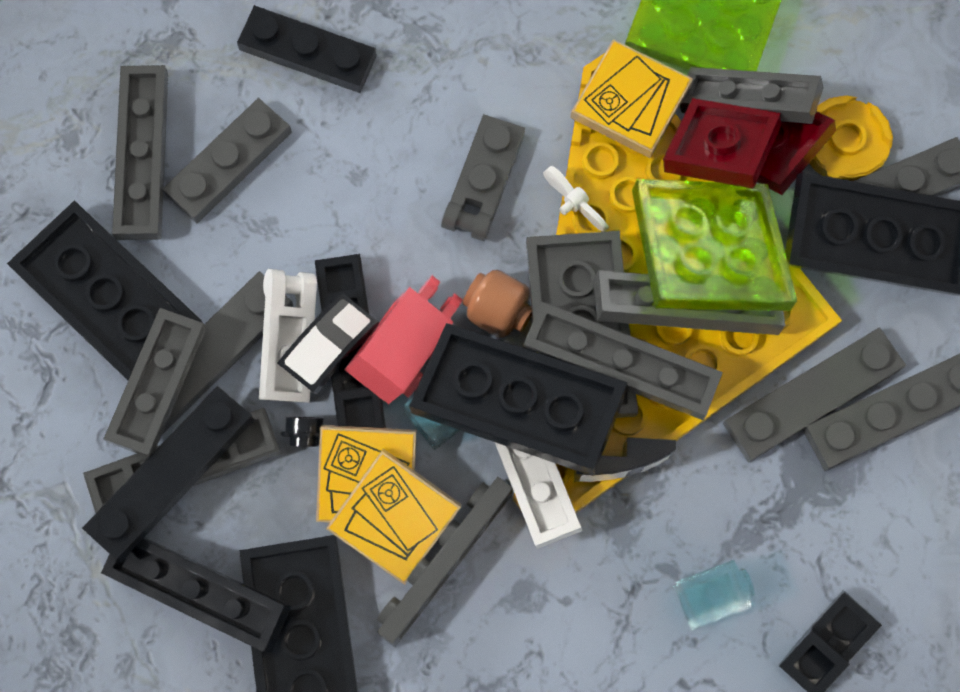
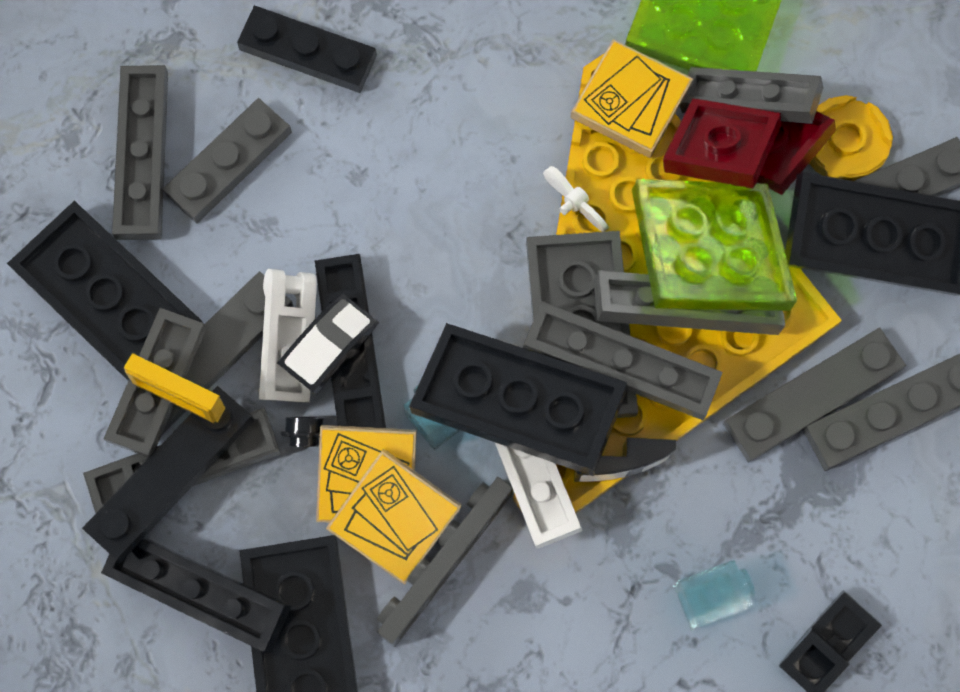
coral hinge [344,275,463,405] -> none
dark grey plate [441,114,525,242] -> none
nougat head [463,269,532,338] -> none
none -> yellow tile [124,353,225,423]

